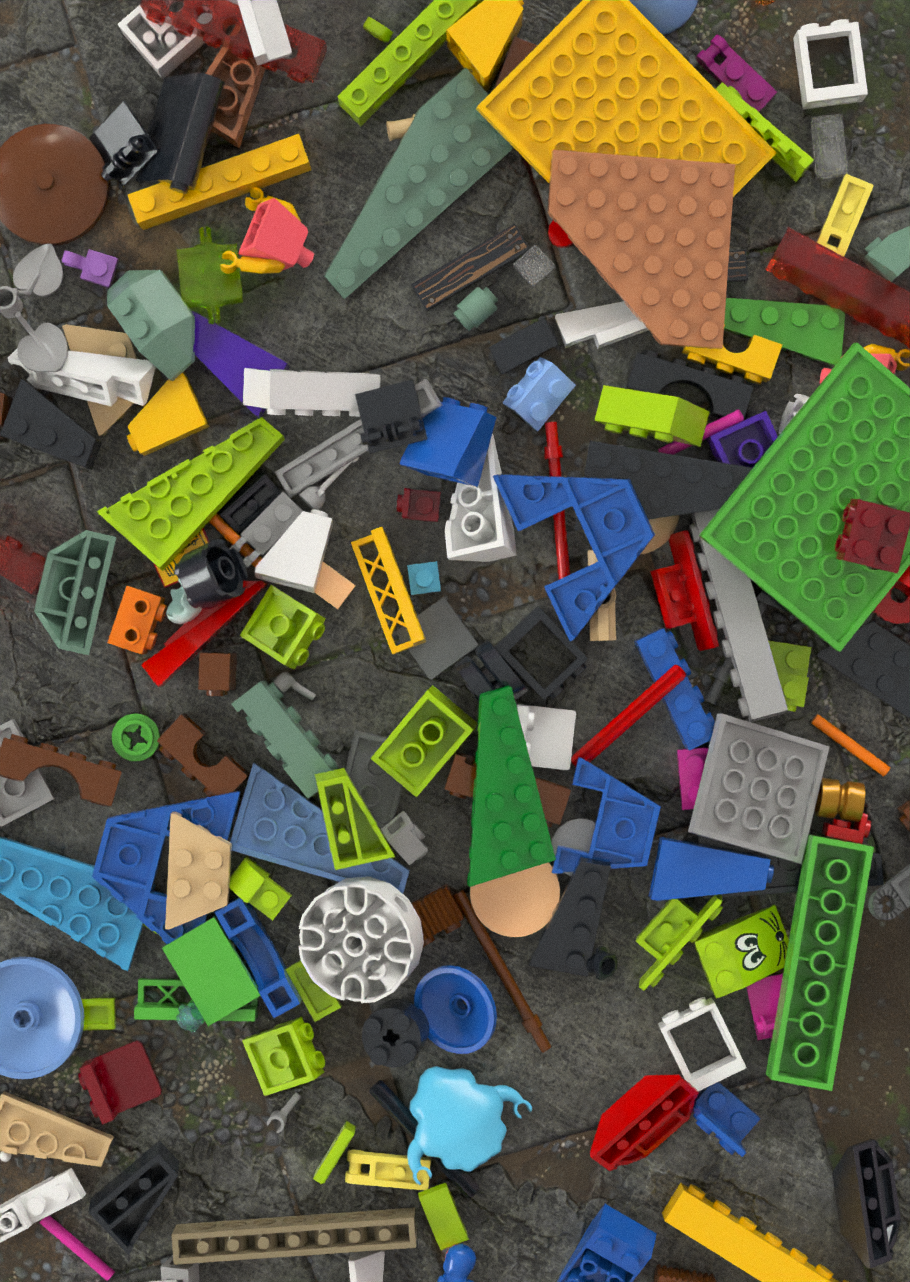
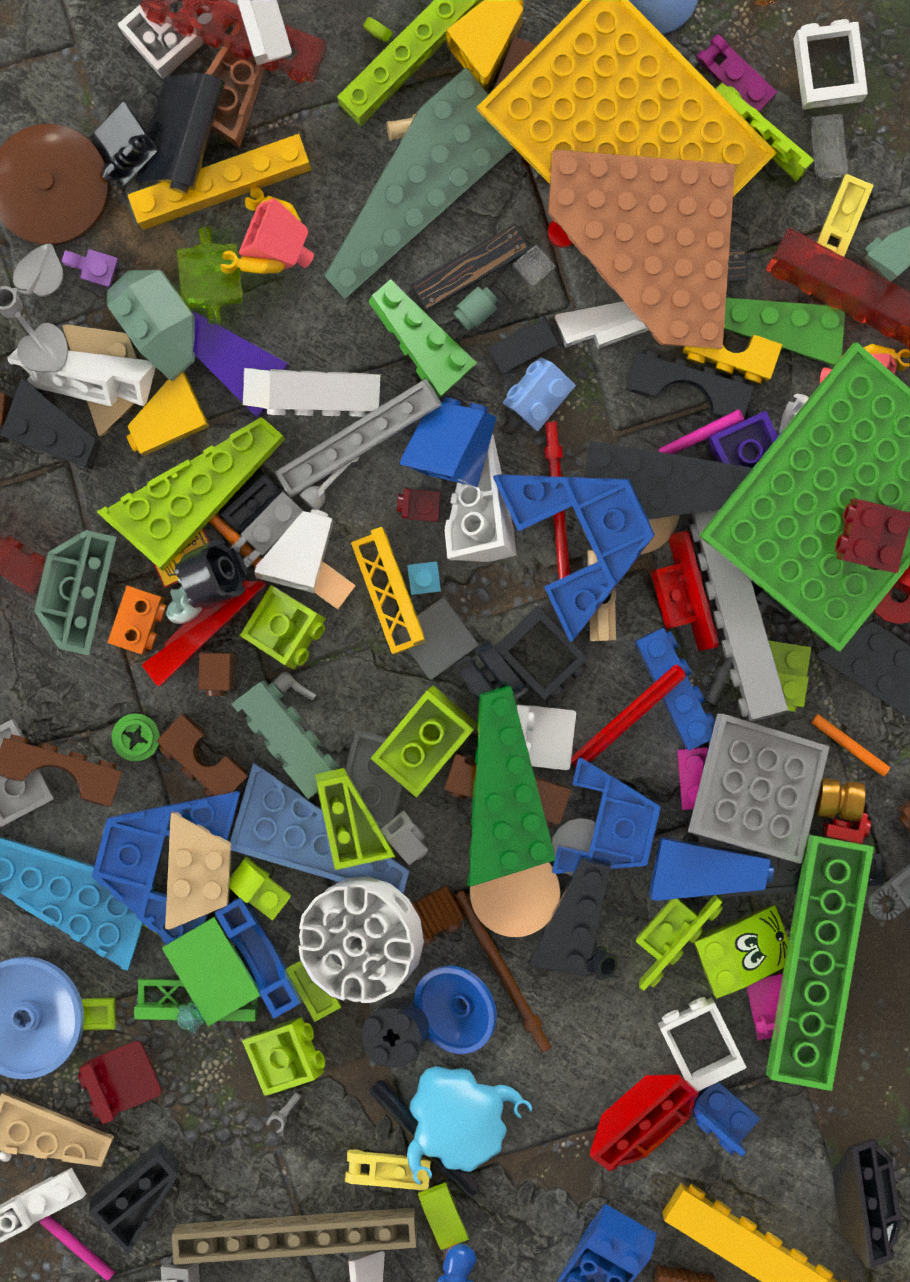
lime tile [313,1121,356,1184] -> none
black hinge [355,379,428,454] -> none
lime wedge [595,385,709,447] -> none
none -> bright green wing [368,279,477,399]

